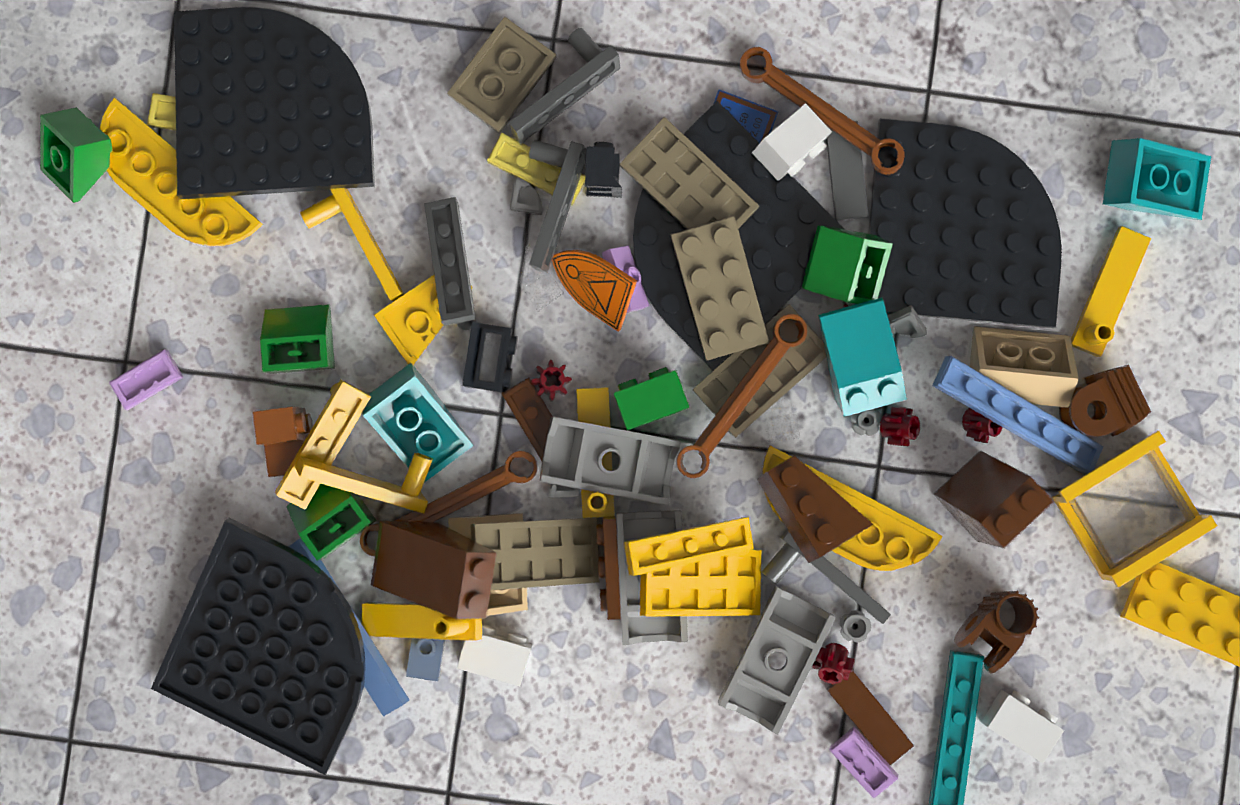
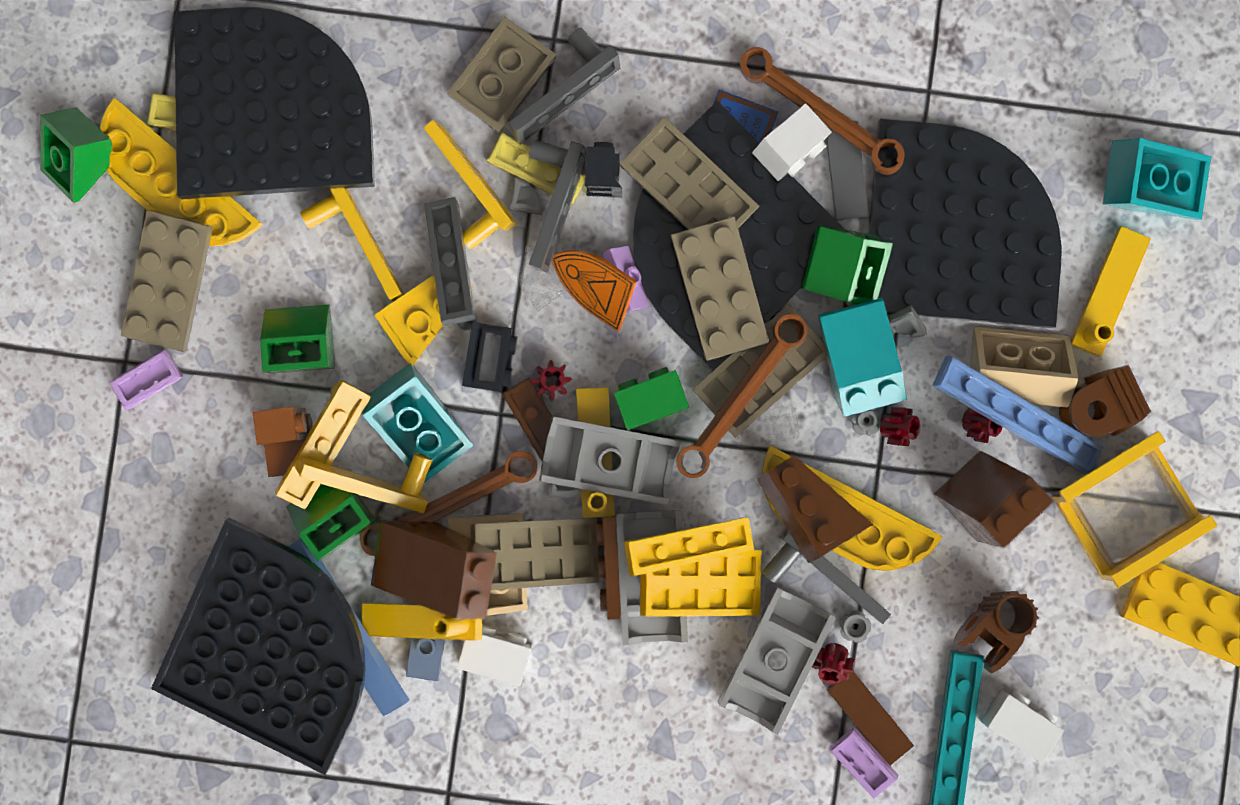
none -> dark tan plate [121,210,213,352]
none -> yellow piece [423,120,518,249]

